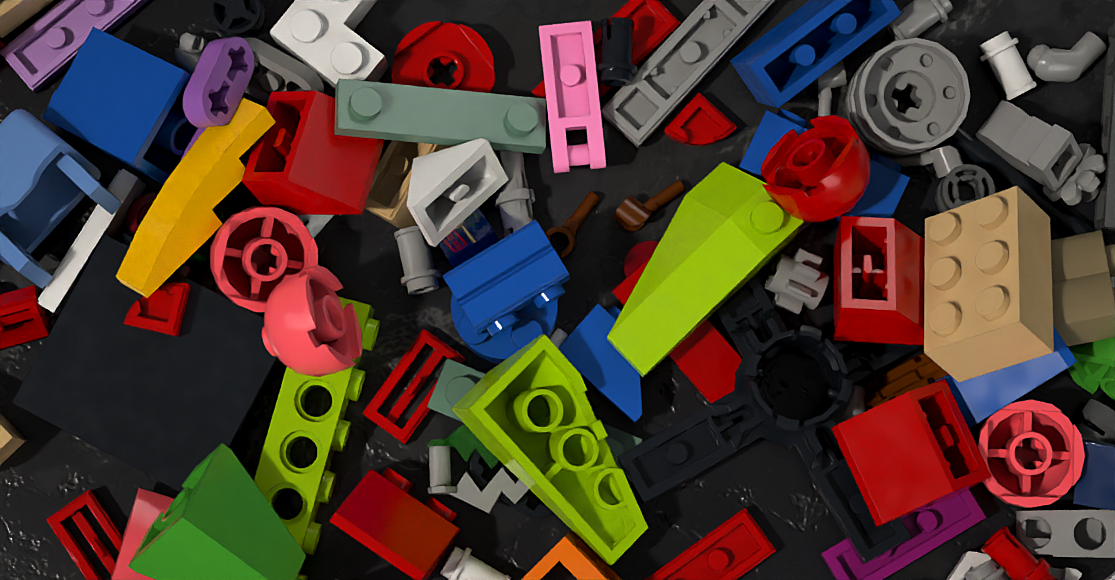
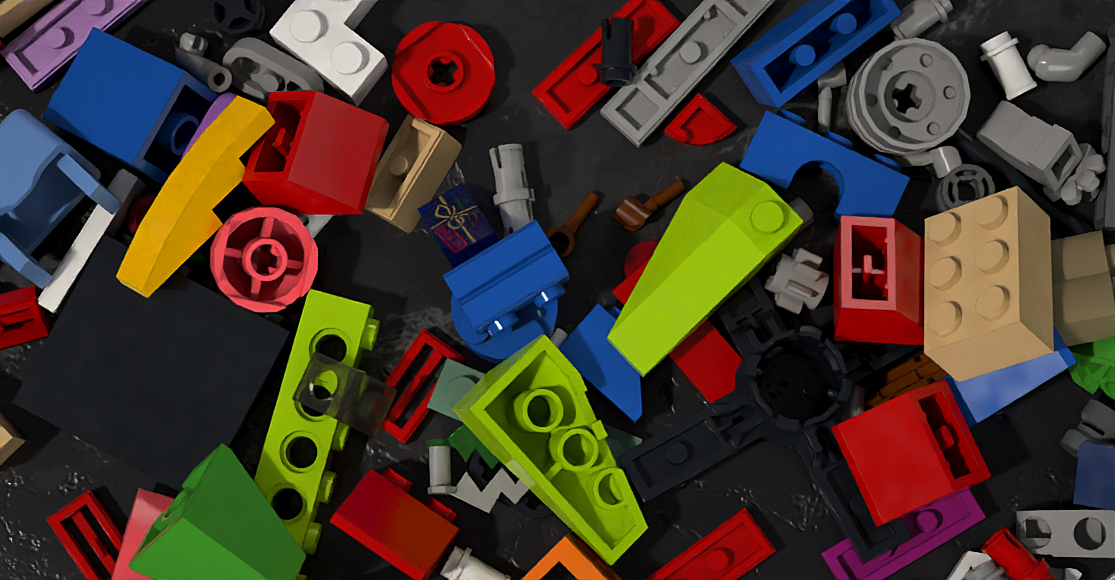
red tile [123,282,191,337] -> none
medium lavender beam [183,36,255,128] -> none
coral cylinder [262,265,363,377] -> none
sand green plate [334,78,546,154] -> none
light grey pin [394,225,442,295] -> none
white slope [407,138,509,247] -> none
bright pink plate [539,21,606,173] -> none
red cylinder [761,115,871,222] -> none
coral cylinder [976,400,1085,508] -> none
none -> clear smoke bracket [292,352,397,438]

